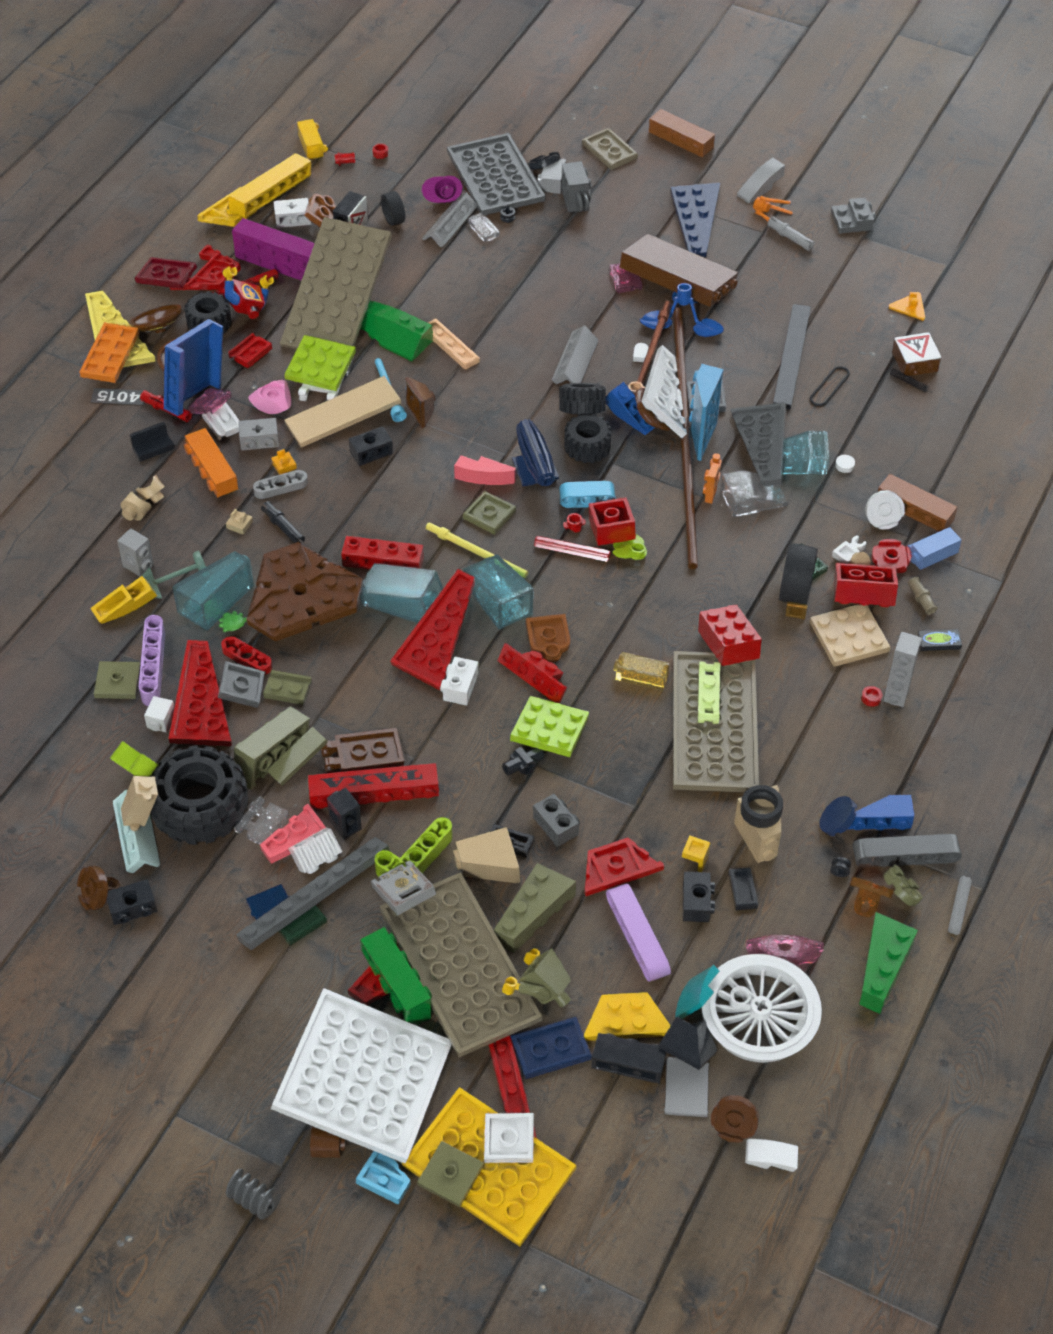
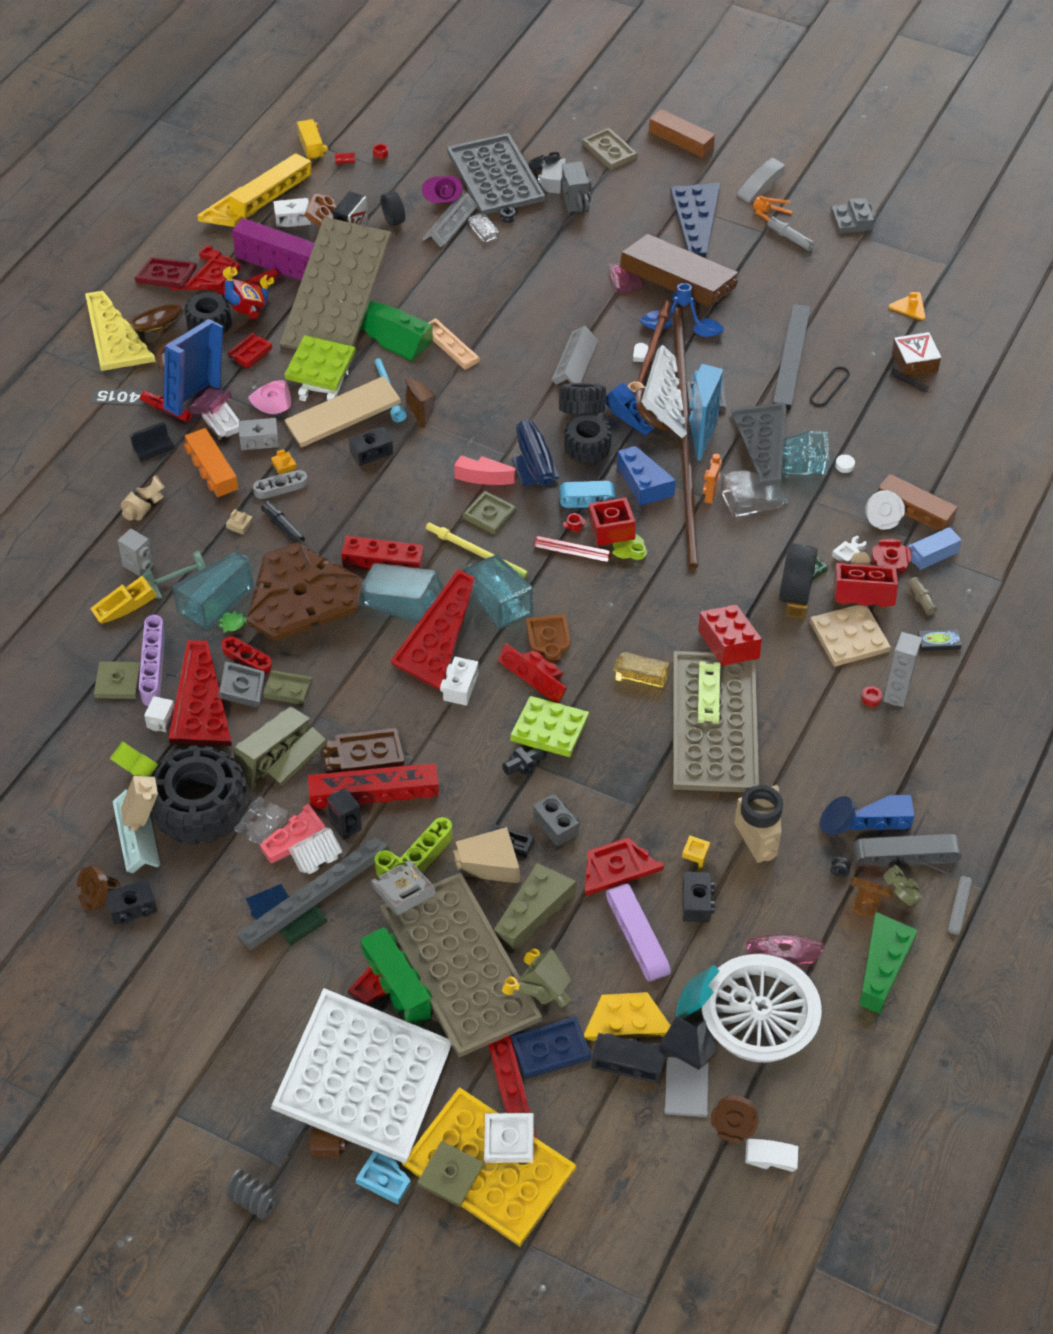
orange plate [79,322,139,383] -> none
black tile [728,867,758,911] -> none
none -> blue wedge [617,446,676,506]

